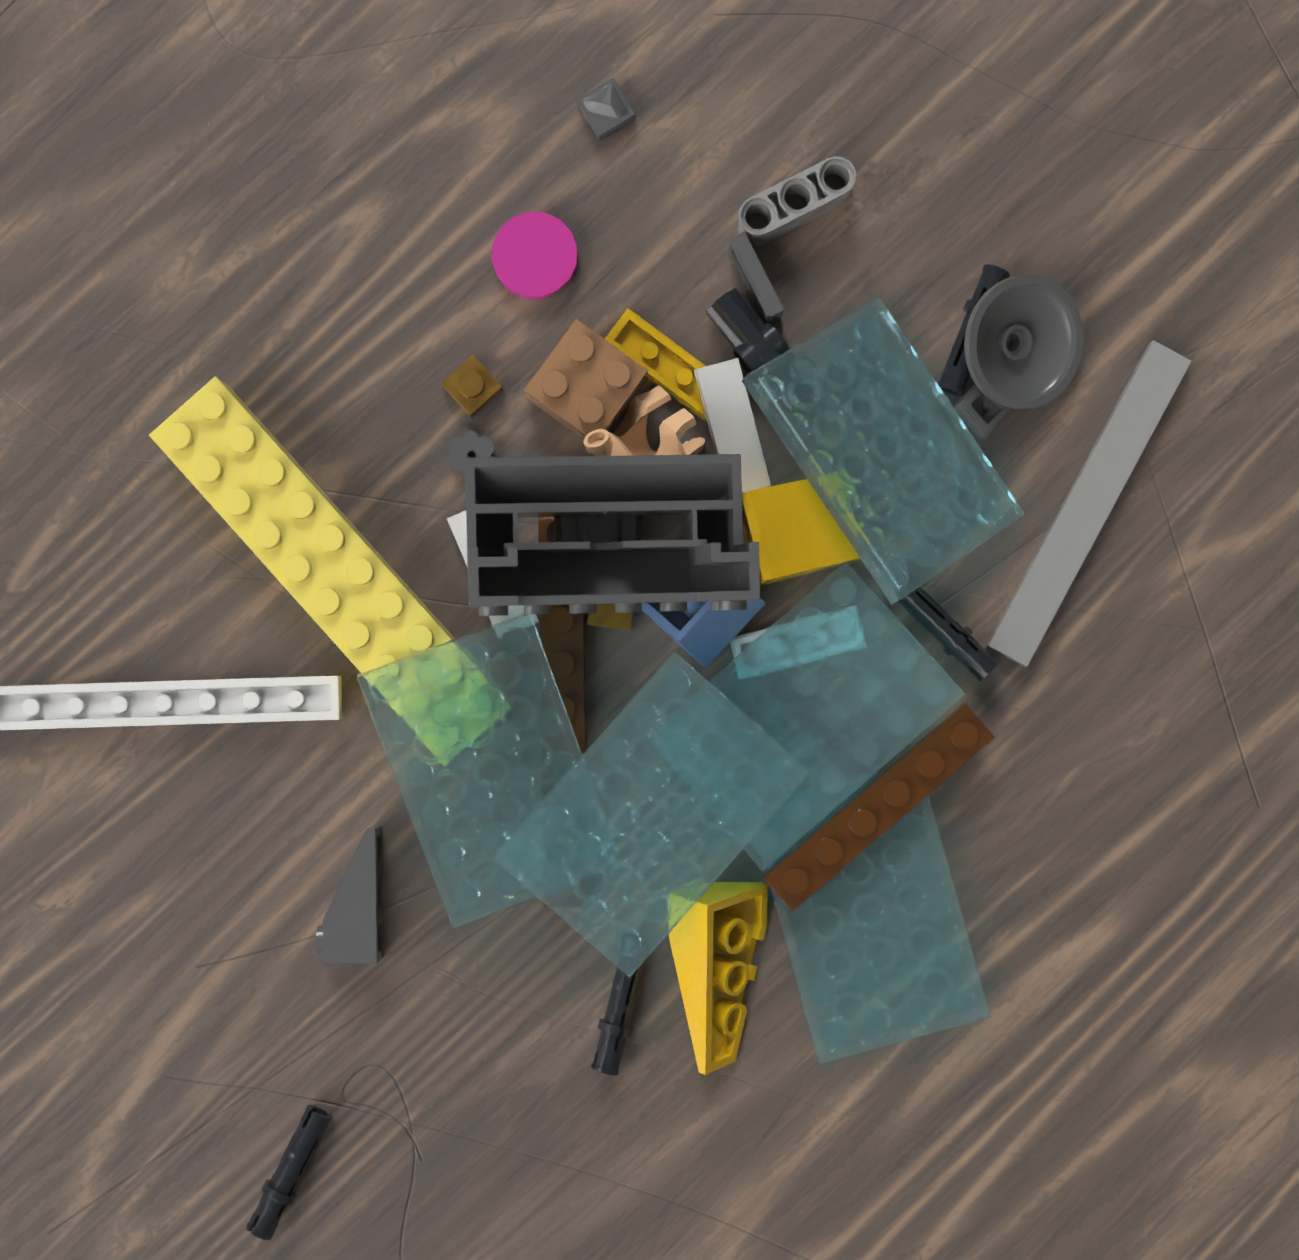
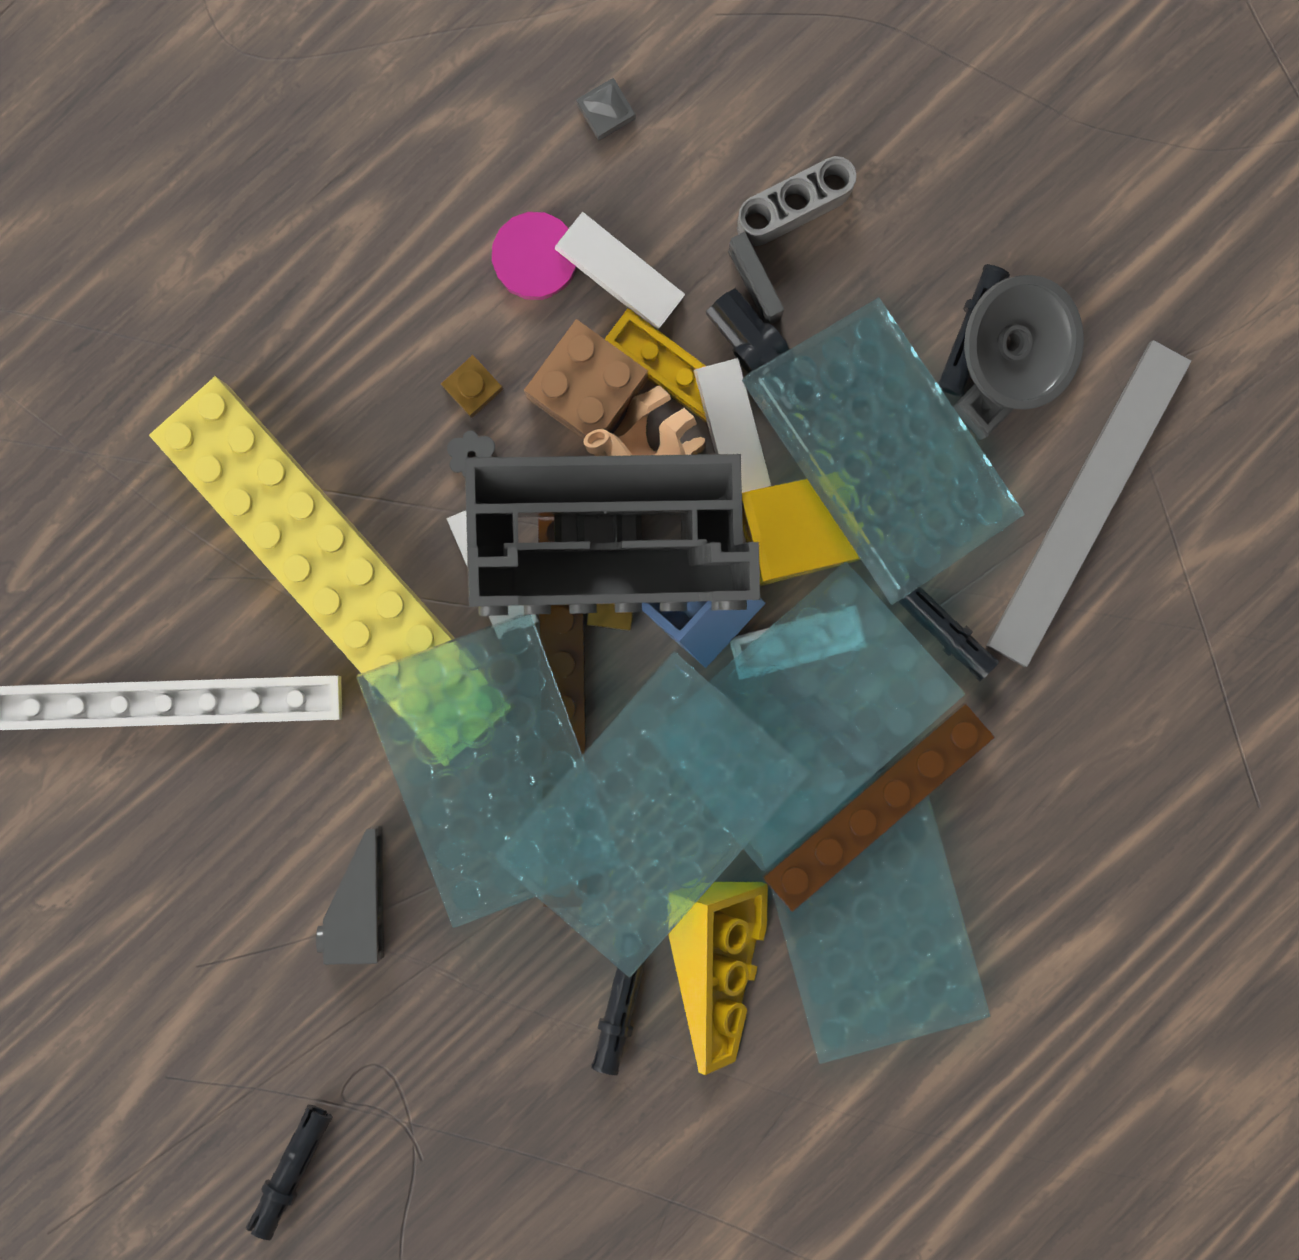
none -> white tile [555,212,685,330]

